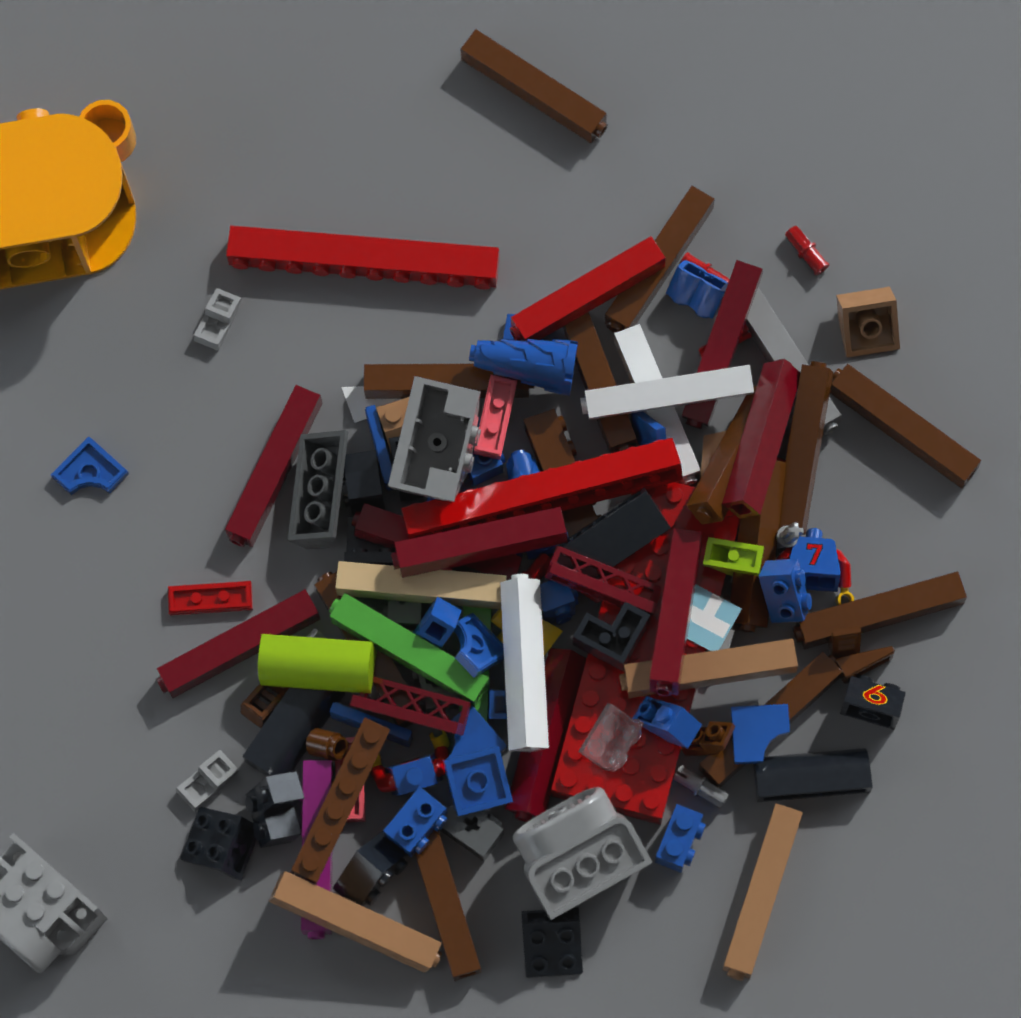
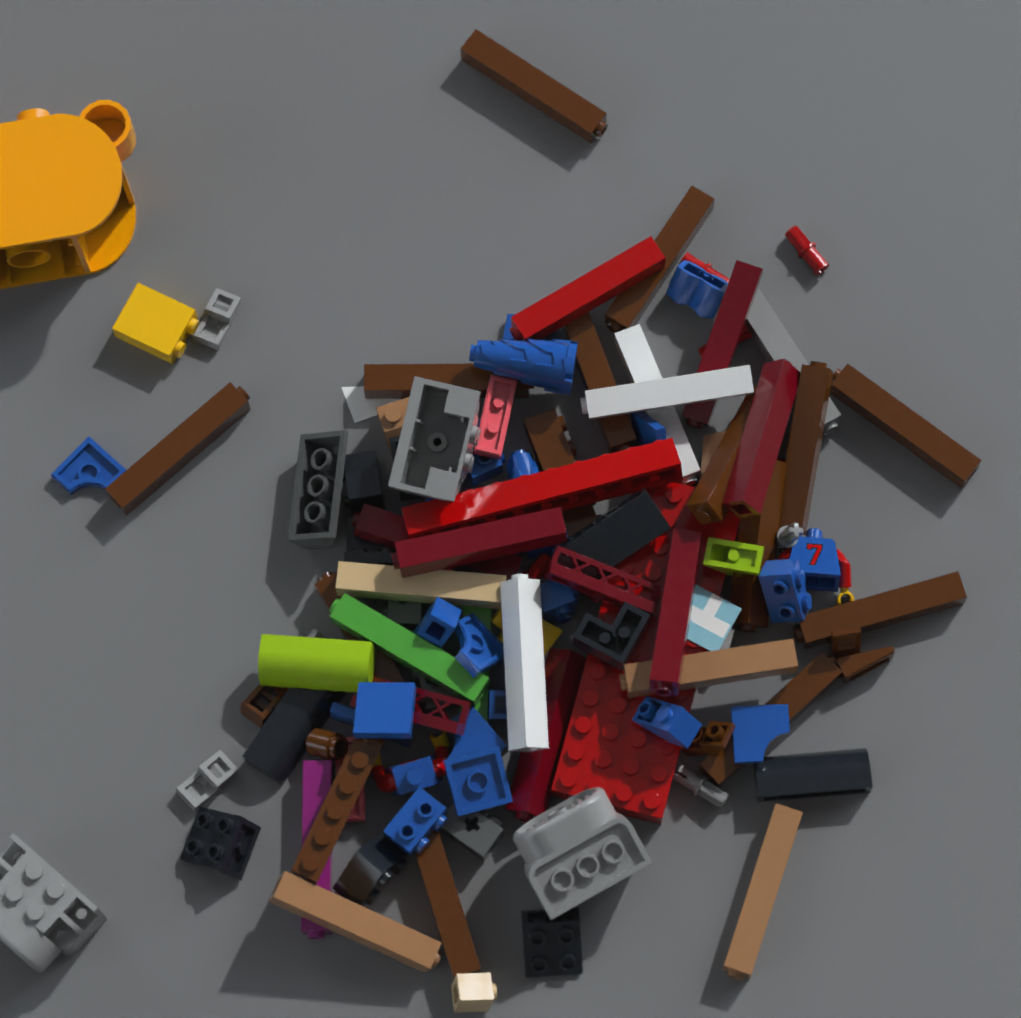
dark red brick [156,589,321,699] -> none
red tile [168,581,253,616] -> none
dark red brick [225,385,323,547] -> none
red brick [226,225,500,290] -> none
black brick [245,771,304,848] -> none
blue tile [365,405,394,491] -> none
clear bracket [578,704,644,771] -> none
blue brick [655,804,706,873] -> none
medium nougat slope [836,287,900,357] -> none
black slope [840,675,906,730] -> none
none -> reddish brown brick [105,382,251,516]
none -> yellow brick [112,283,199,364]
none -> blue tile [353,682,416,739]
none -> tan brick [451,973,497,1013]

